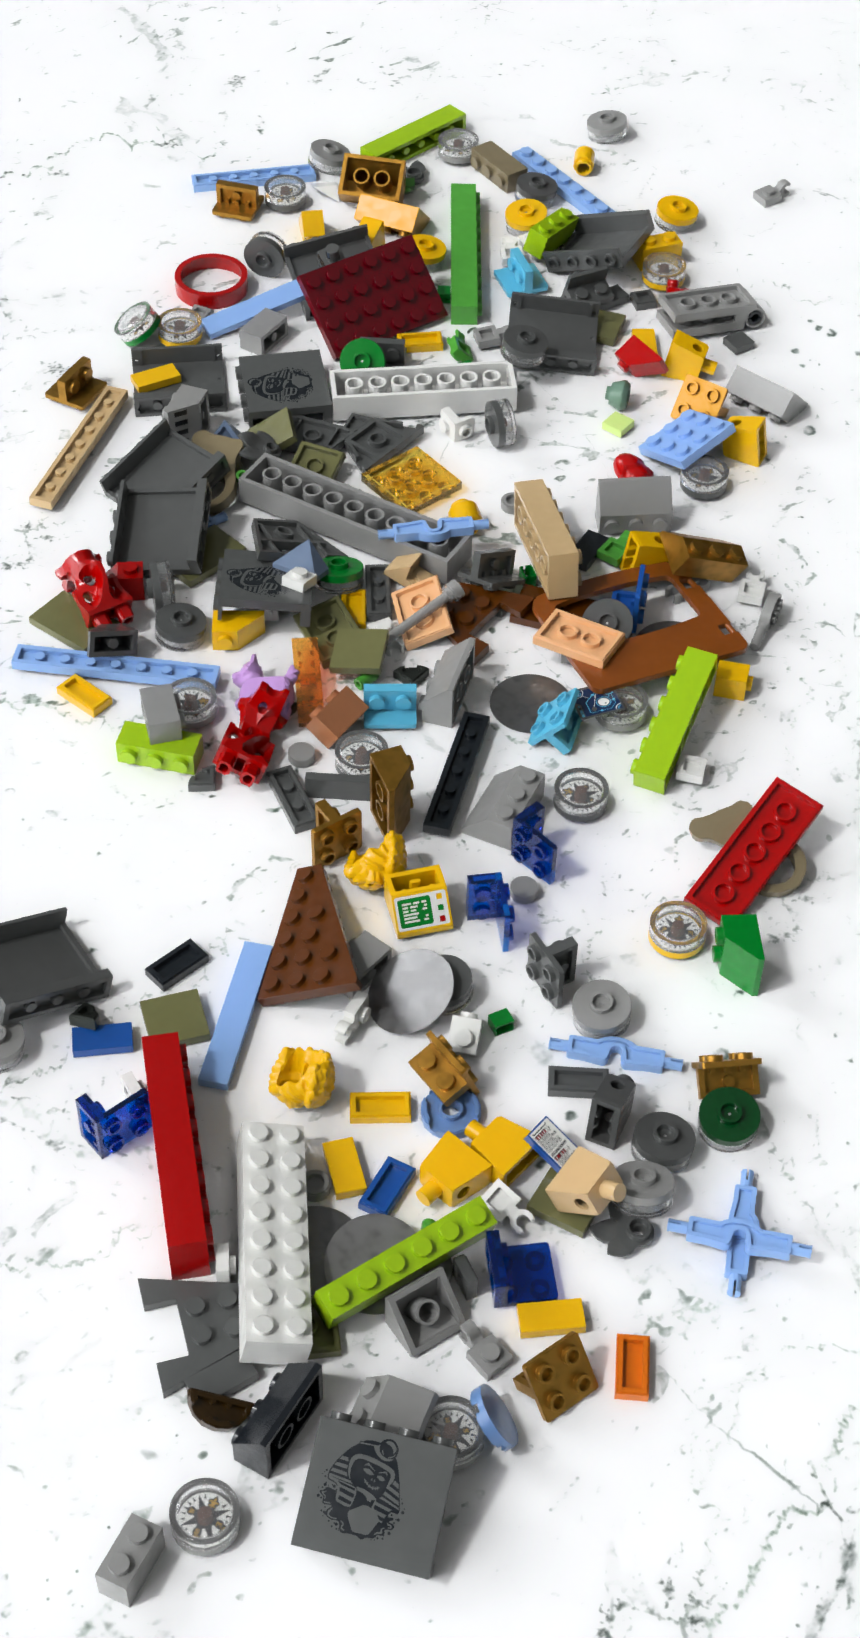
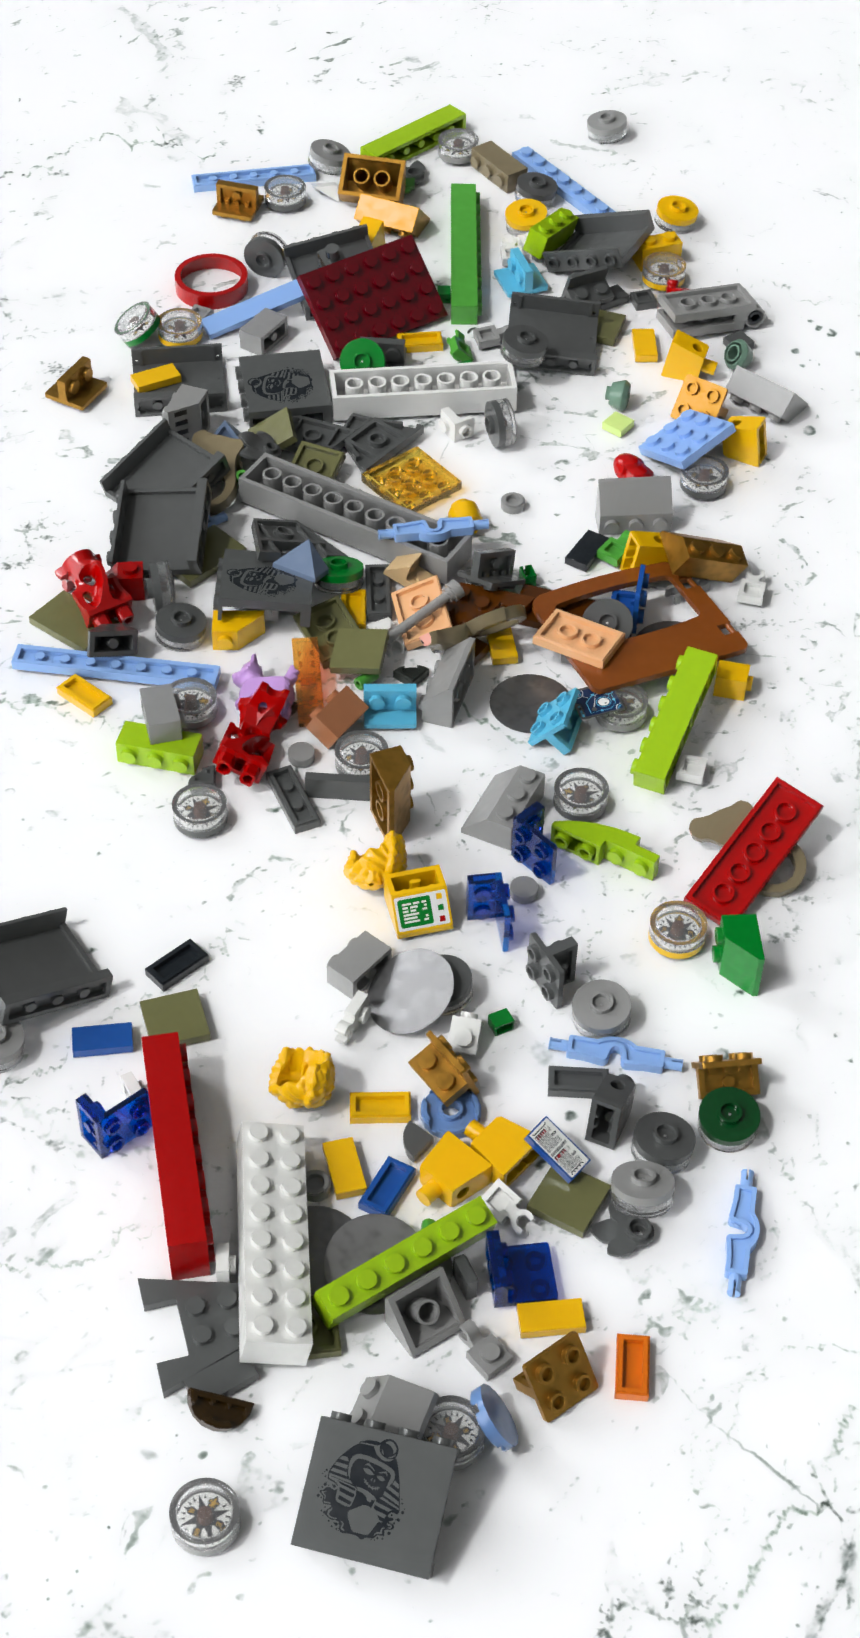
tan plate [29,385,128,510] -> none
pearl dark grey tile [69,1002,100,1030] -> none
light grey brick [95,1513,166,1608] -> none
light blue tile [198,941,273,1091] -> none
black slope [231,1362,323,1479] -> none
reddish brown wing [257,864,363,1007] -> none
white plate [281,567,317,593] -> none
yellow slope [299,210,325,241] -> none
pearl gold bracket [311,799,362,866] -> none
yellow piece [412,234,446,273] -> none
black plate [423,711,490,837] -> none
tan brick [514,479,582,600] -> none
tan torso [545,1146,626,1216] -> none
yellow brick [573,146,595,176] -> none
red slope [614,335,669,377] -> none
light blue piece [667,1216,813,1261] -> none
light grey piece [749,591,783,651] -> none
light grey plate [753,179,791,208] -> none
none -> clear piece [172,783,228,838]
none -> dark grey tile [403,1121,434,1163]
none -> dark tan animal [419,604,527,653]
none -> yellow tile [486,627,518,665]
none -> lime slope [550,821,660,881]
none -> sand green cone [724,339,753,370]

